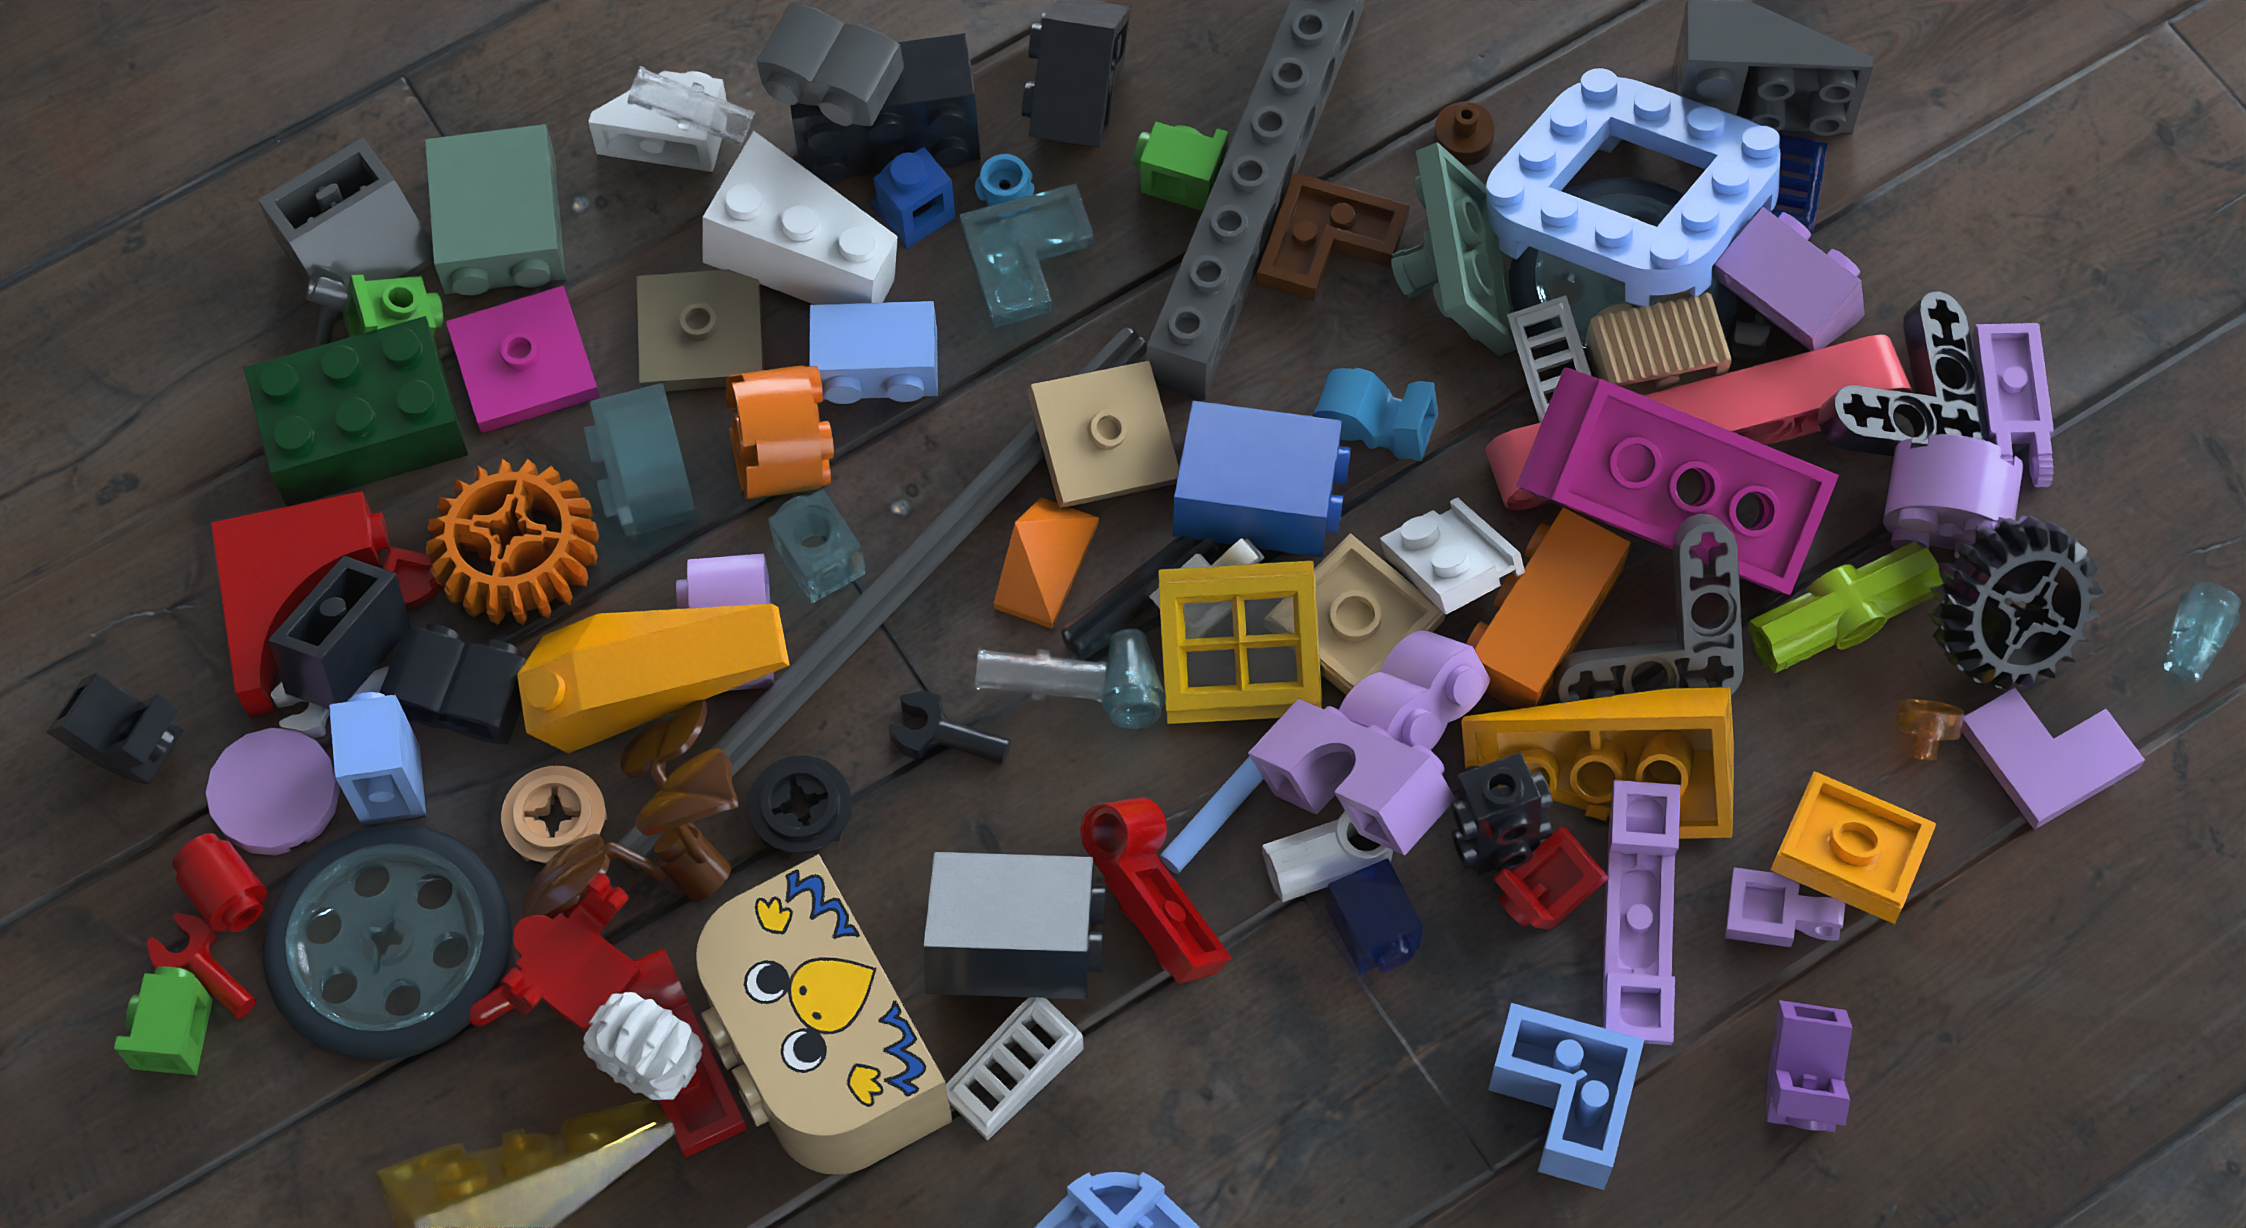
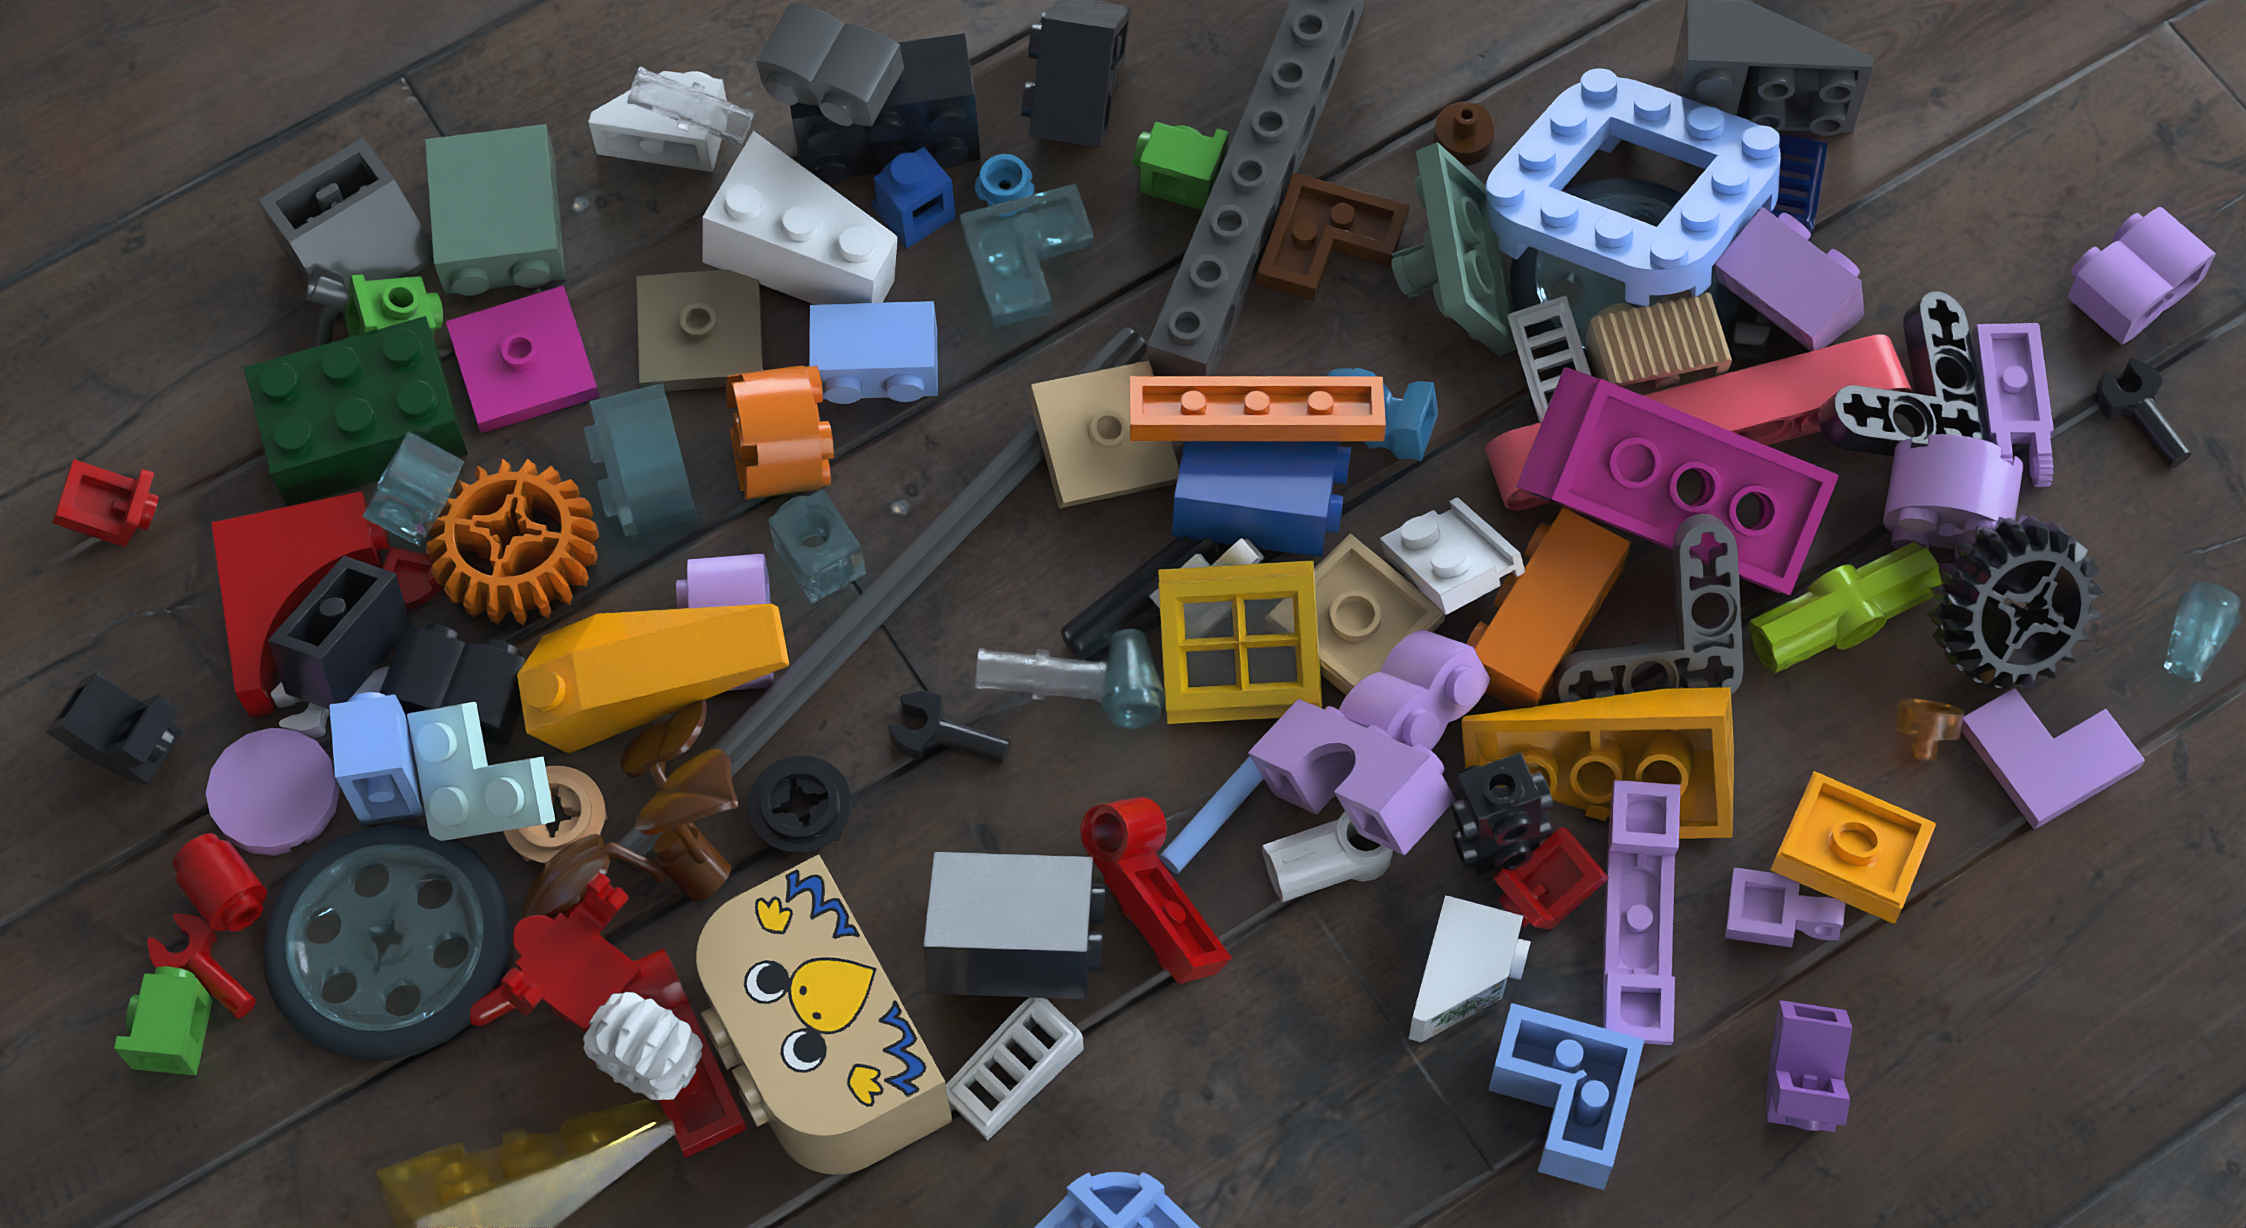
orange slope [994,497,1099,629] -> none
clear blue brick [1325,858,1423,974] -> none
none -> red bracket [52,459,159,547]
none -> clear light blue brick [362,431,464,547]
none -> light aqua plate [407,702,555,841]
none -> orange plate [1130,376,1386,441]
none -> white slope [1409,895,1531,1042]
none -> lavender brick [2067,206,2216,345]
none -> black bar [2097,358,2192,468]

